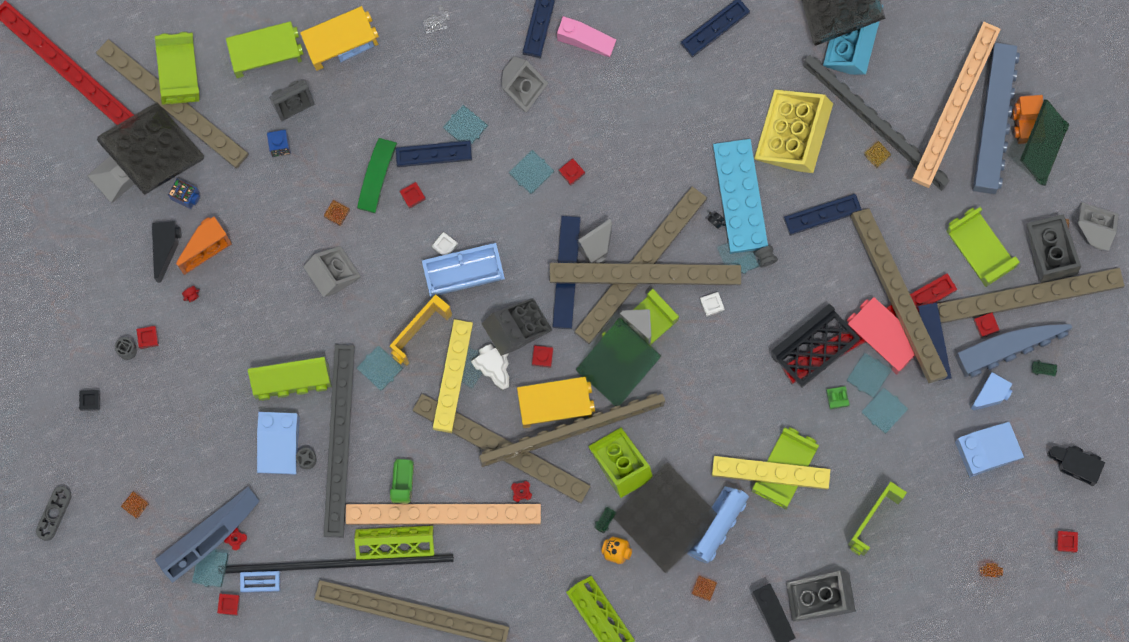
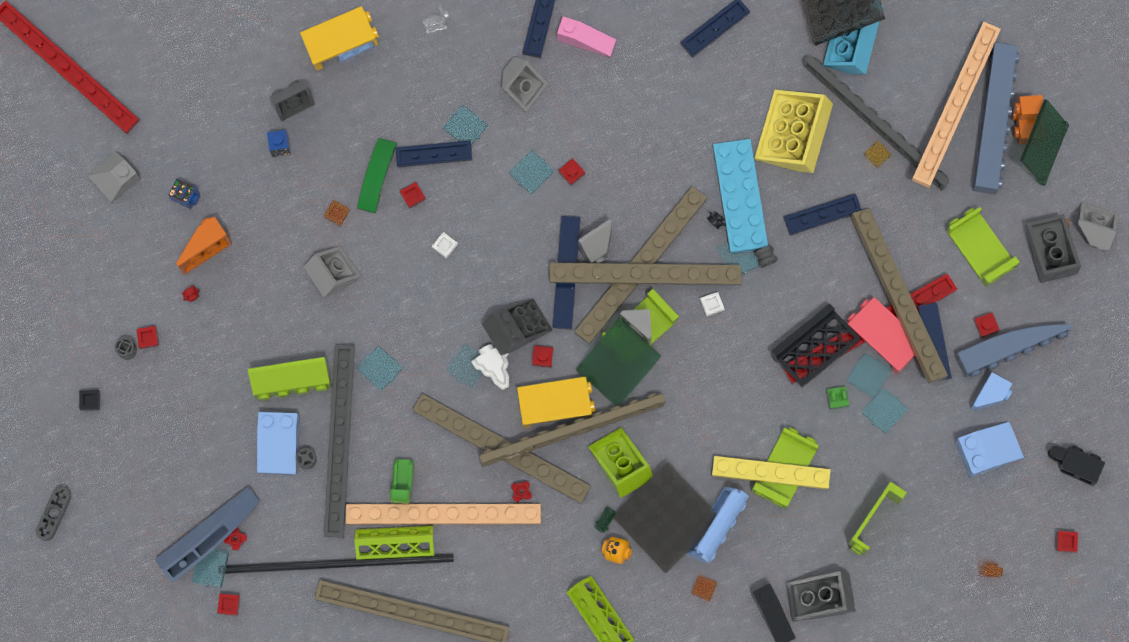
dark tan plate [96,39,249,169] -> none
clear smoke plate [97,102,204,195] -> none
clear orange plate [121,492,149,519] -> none
black slope [152,221,181,283] -> none
lime panel [155,32,200,105] -> none
lime panel [226,21,304,78] -> none
light blue tile [240,571,280,593] -> none
yellow panel [390,294,452,366] -> none
light blue container [422,243,505,297] -> none
light yellow plate [433,319,473,433] -> none
dark tan plate [937,268,1125,324] -> none
clear green pin [1031,360,1057,377] -> none

